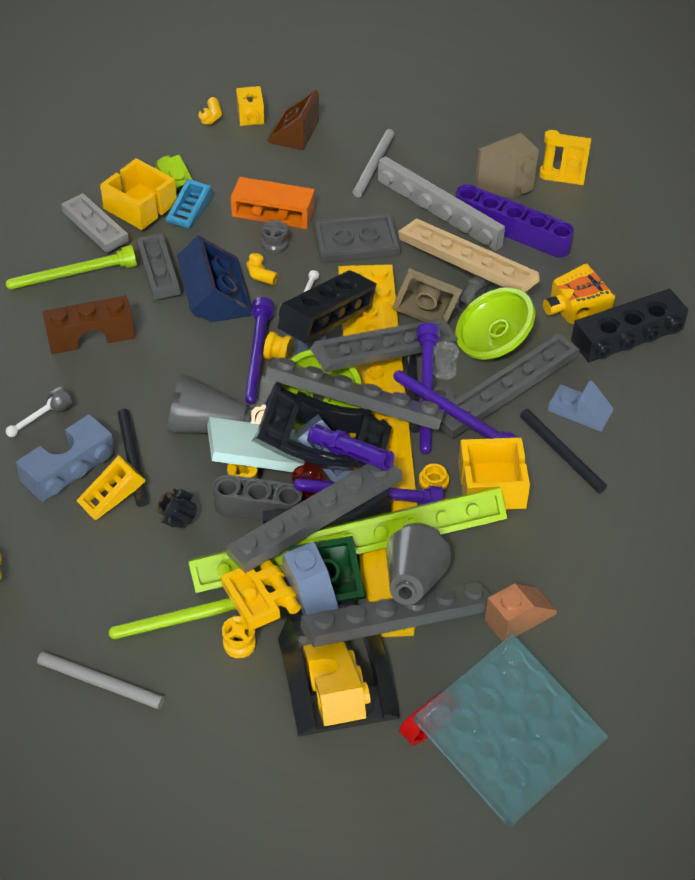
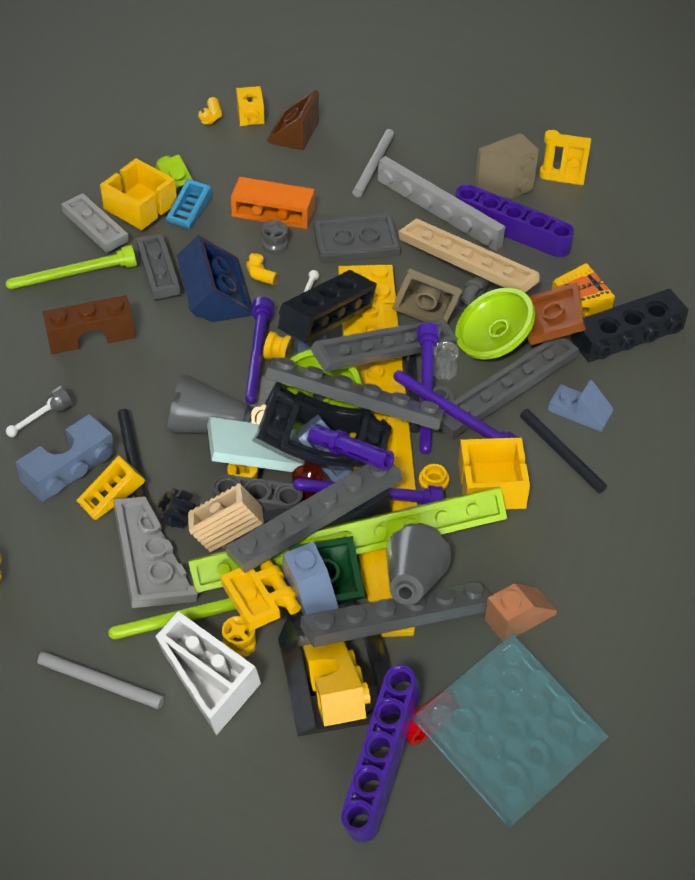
none -> light grey wing [114,497,198,608]
none -> white wedge [156,611,261,735]
none -> tan brick [188,483,264,553]
none -> dark purple beam [341,665,420,842]
none -> dark orange plate [527,282,586,345]

